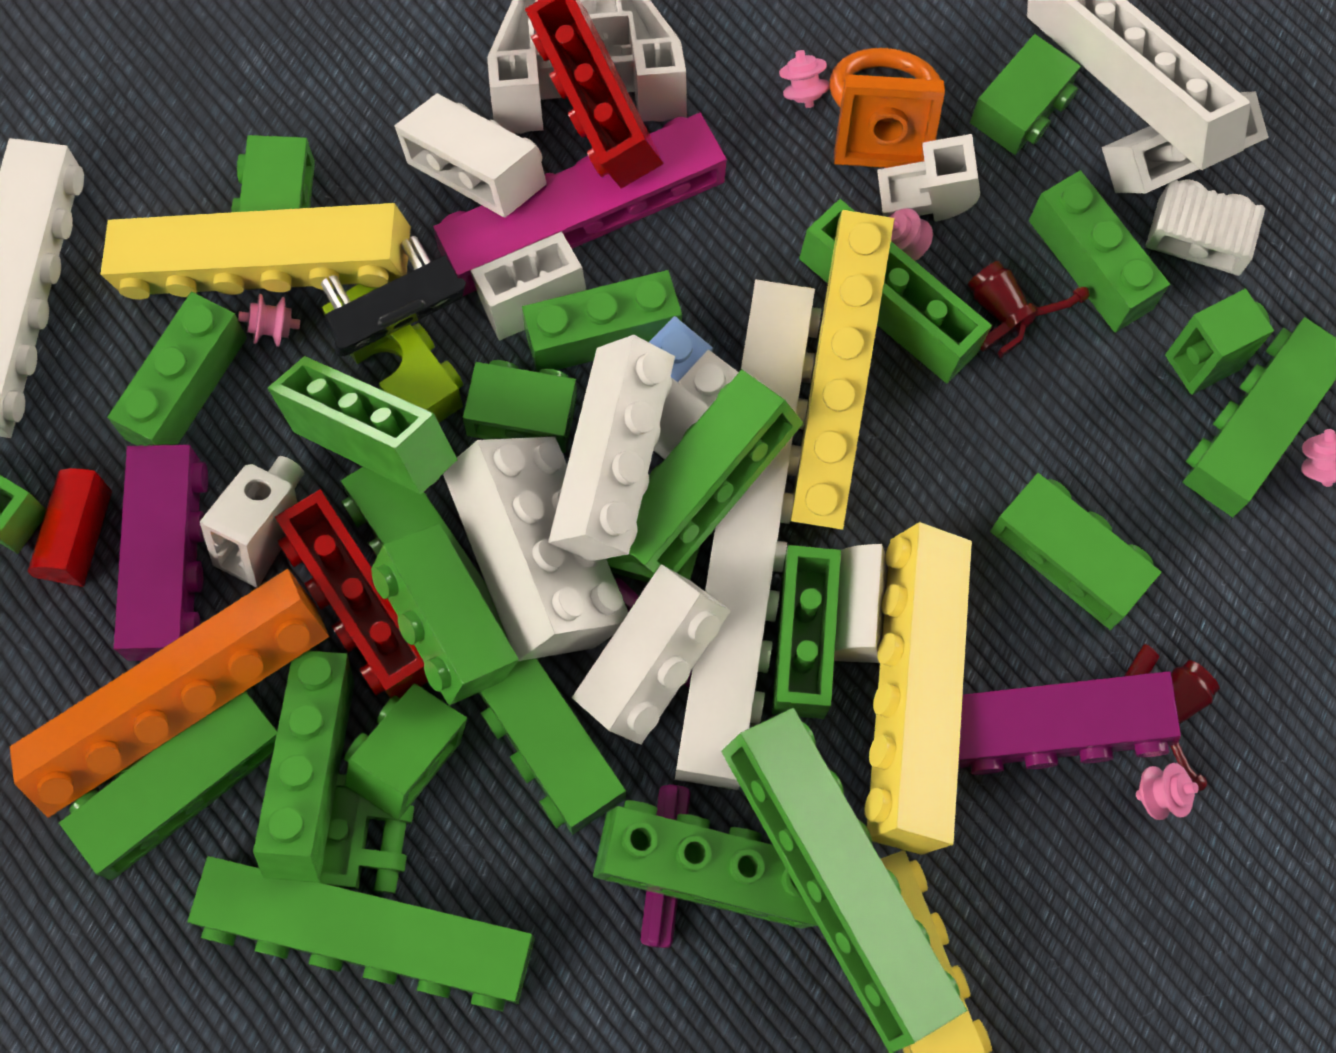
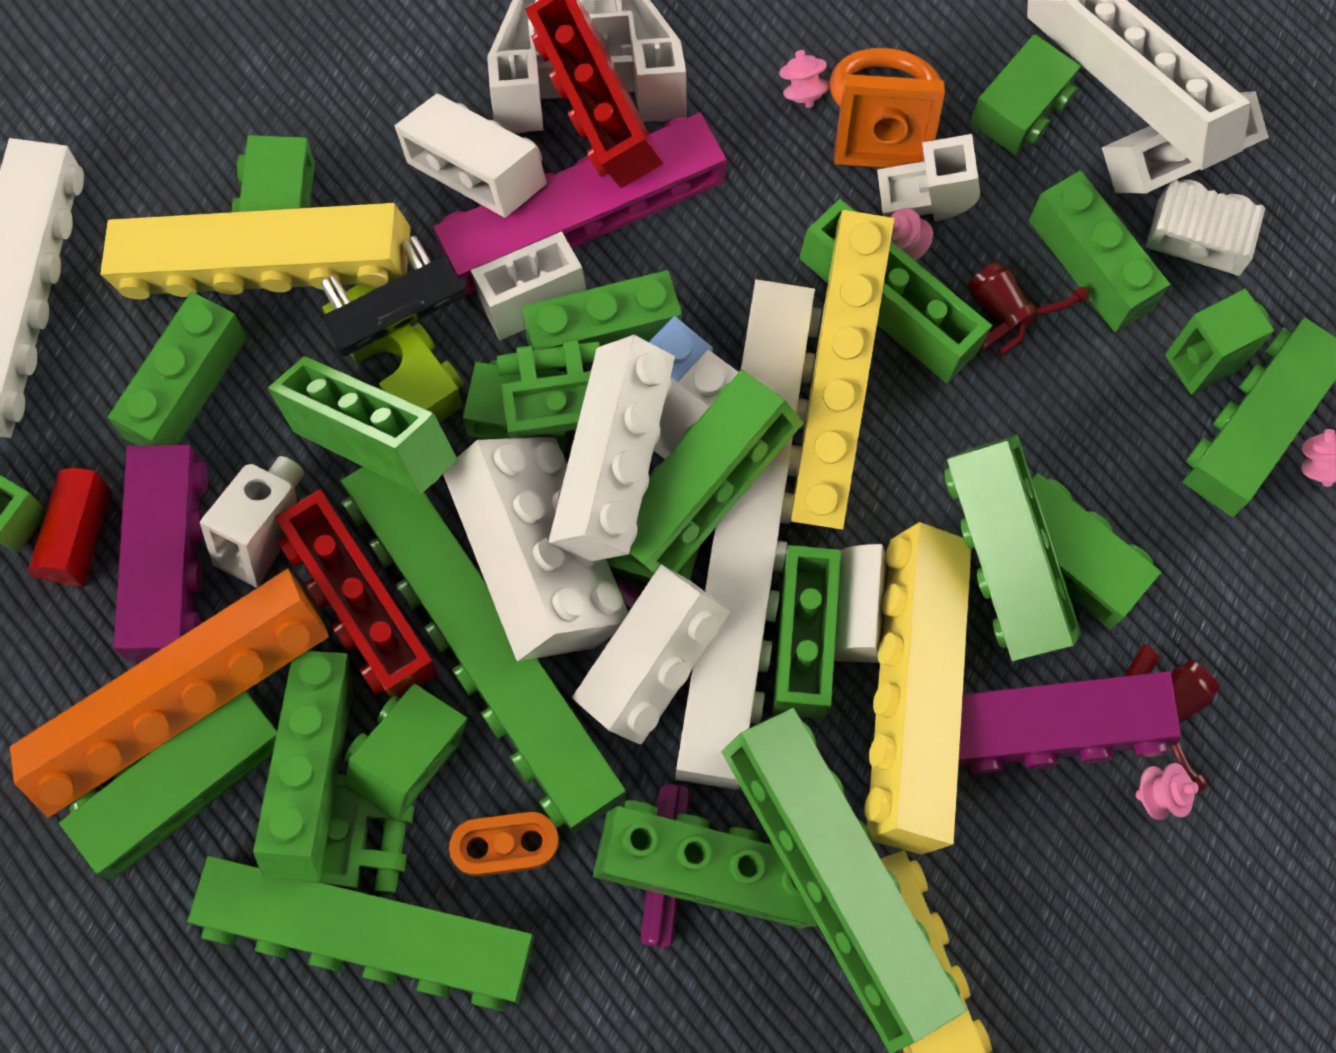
bright pink wheel [238,294,300,347] -> none
bright green brick [371,523,519,706] -> none
none -> orange plate [449,812,559,877]
none -> bright green plate [497,339,600,439]
none -> brick [945,435,1081,661]

